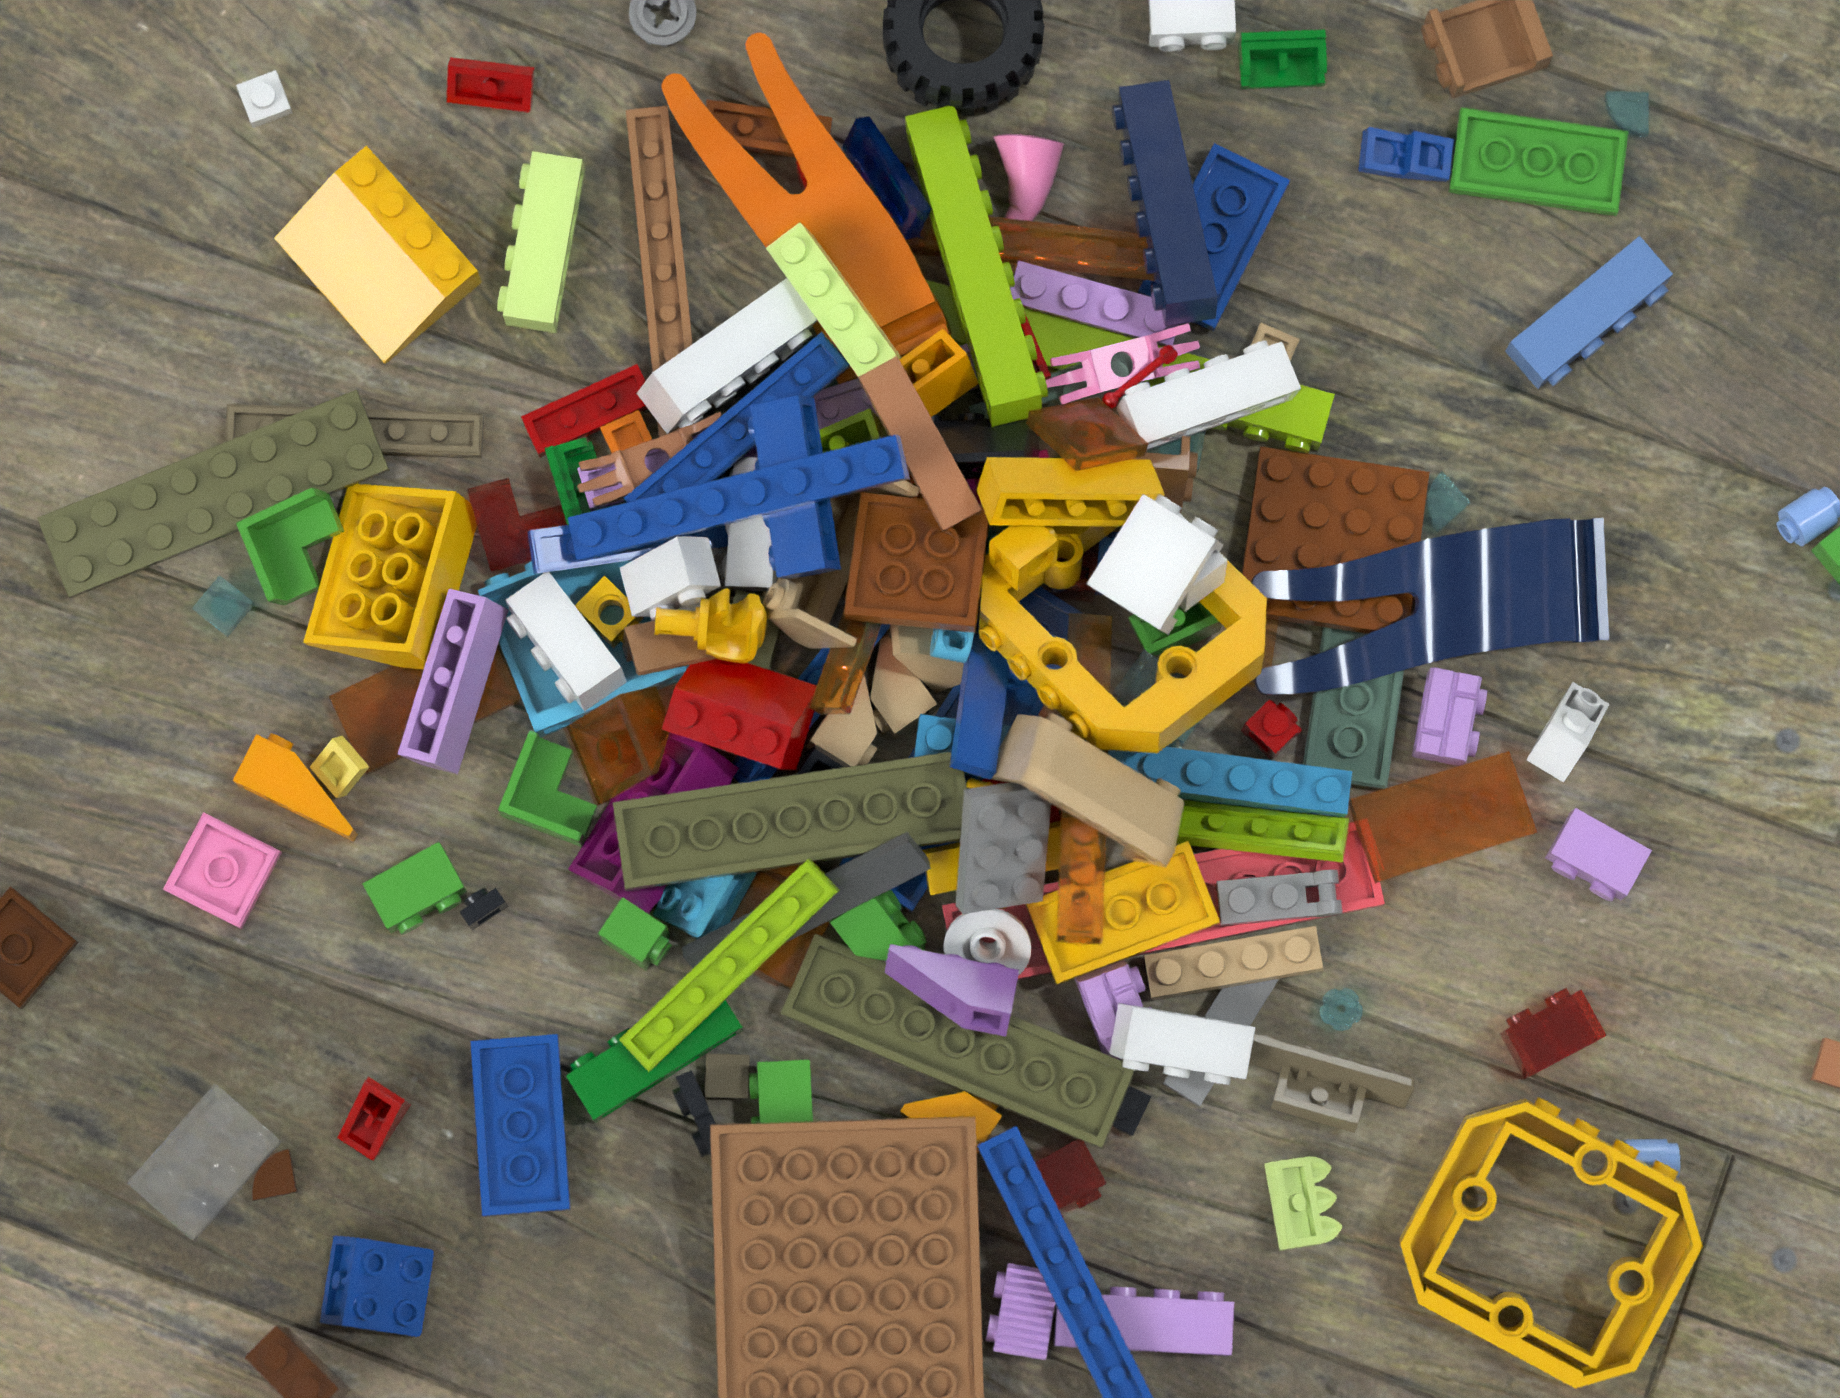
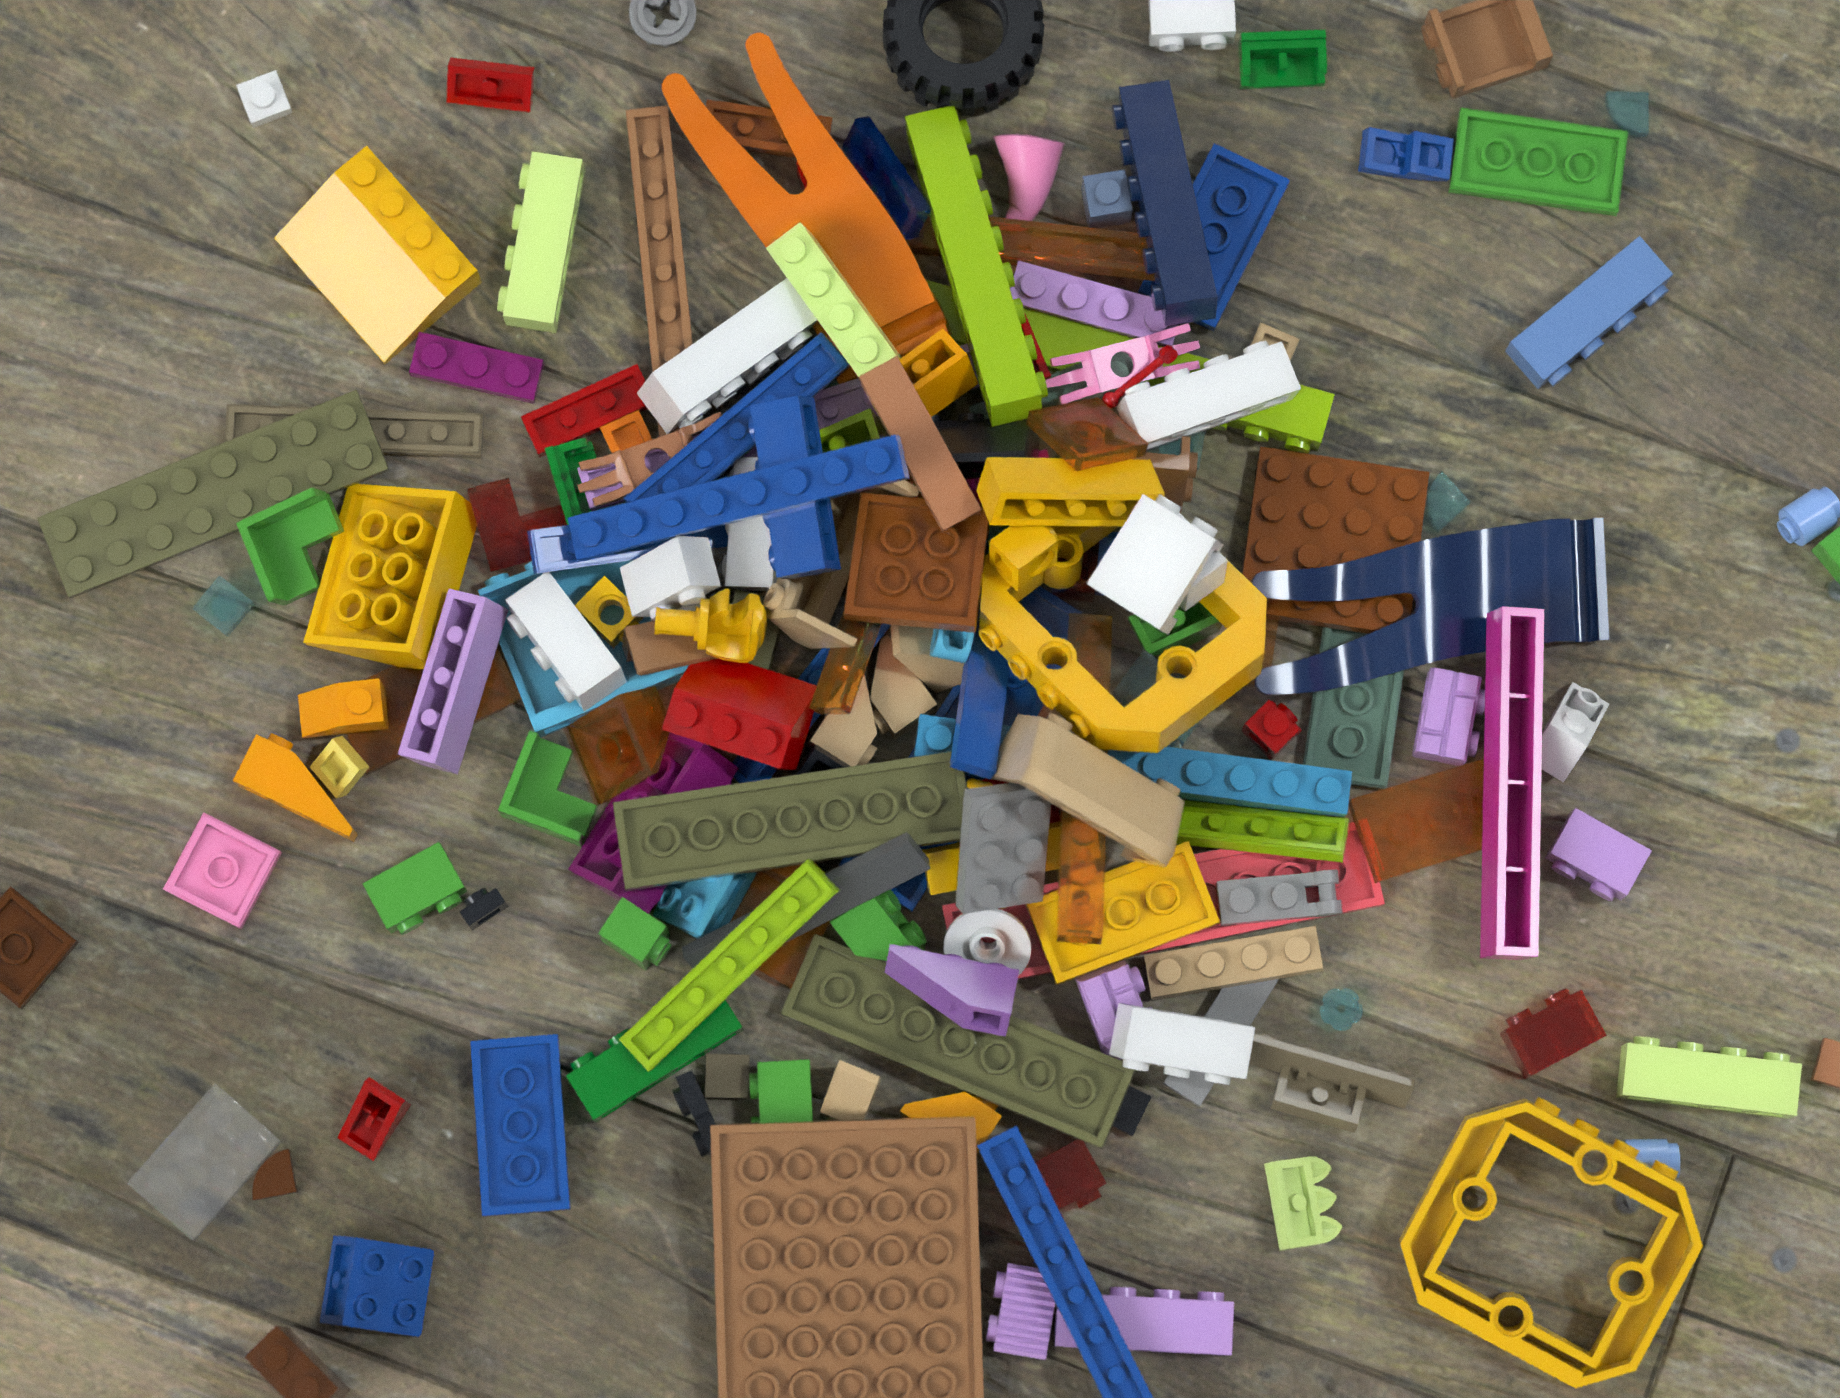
none -> light orange slope [298,678,389,738]
none -> magenta plate [409,332,545,404]
none -> tan slope [820,1060,880,1121]
none -> sand blue brick [1081,169,1132,230]
none -> dark pink brick [1480,606,1544,960]
none -> yellowish green brick [1616,1036,1802,1119]

